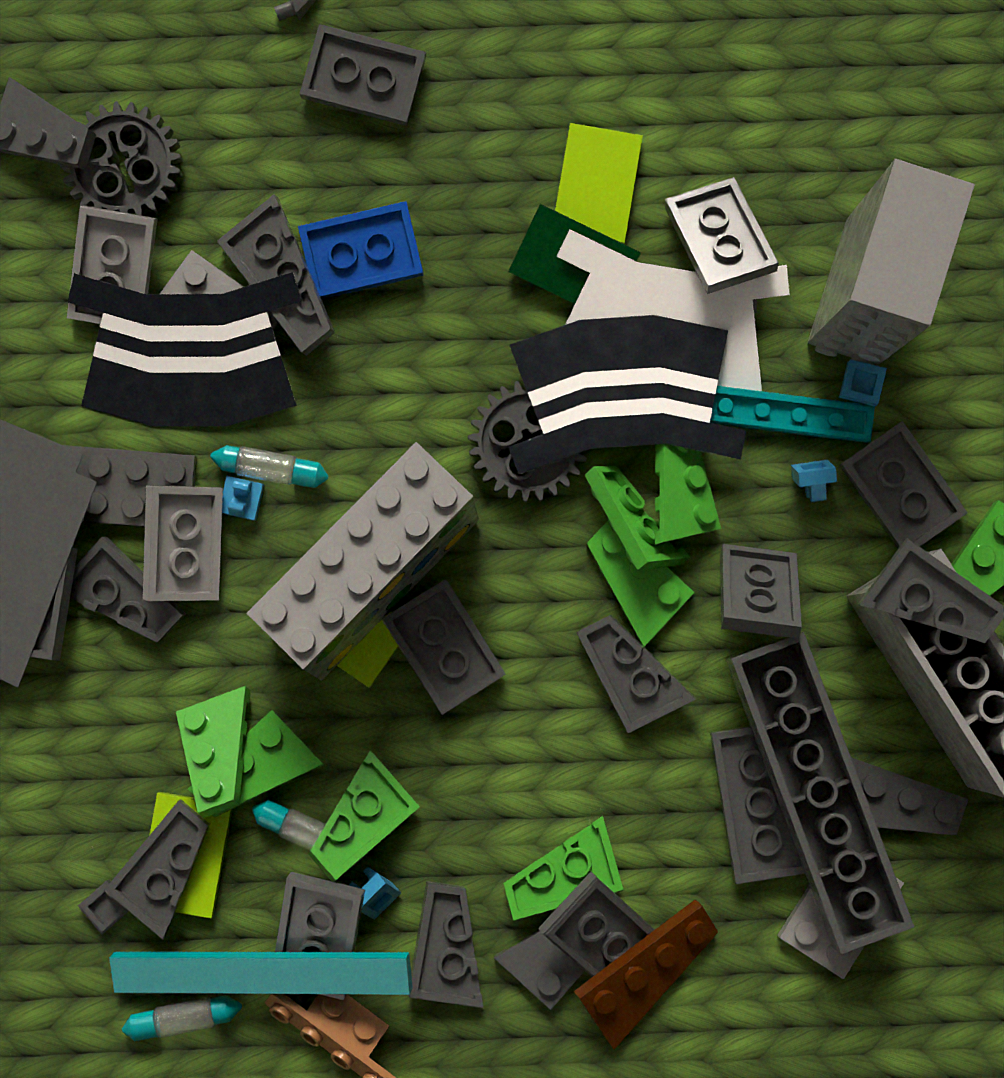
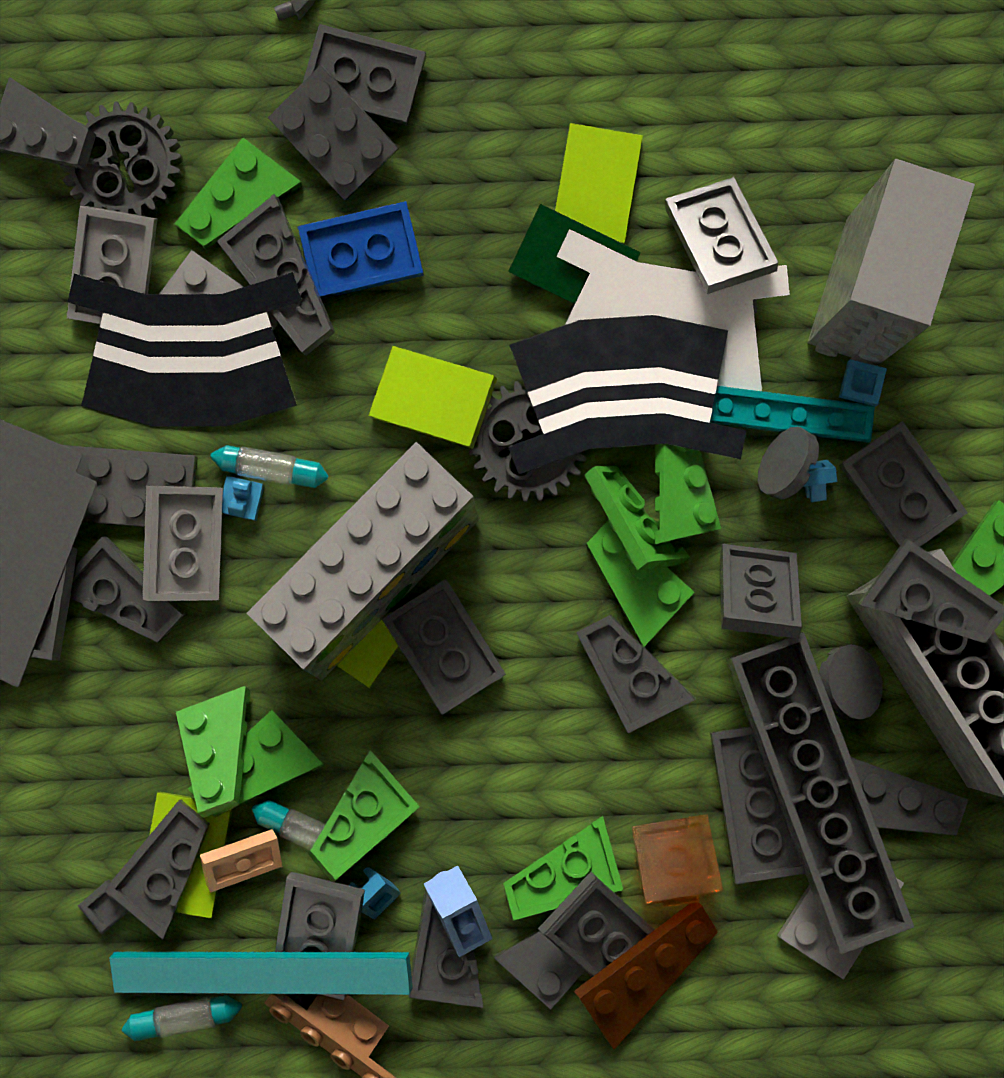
none -> bright green wing [175,138,303,249]
none -> light nougat plate [200,829,283,893]
none -> dark grey plate [268,65,399,200]
none -> lime tile [368,346,497,449]
none -> light blue slope [424,866,493,957]
none -> clear orange panel [631,814,723,907]
none -> dark grey tile [757,426,819,499]
none -> dark grey tile [819,644,883,721]

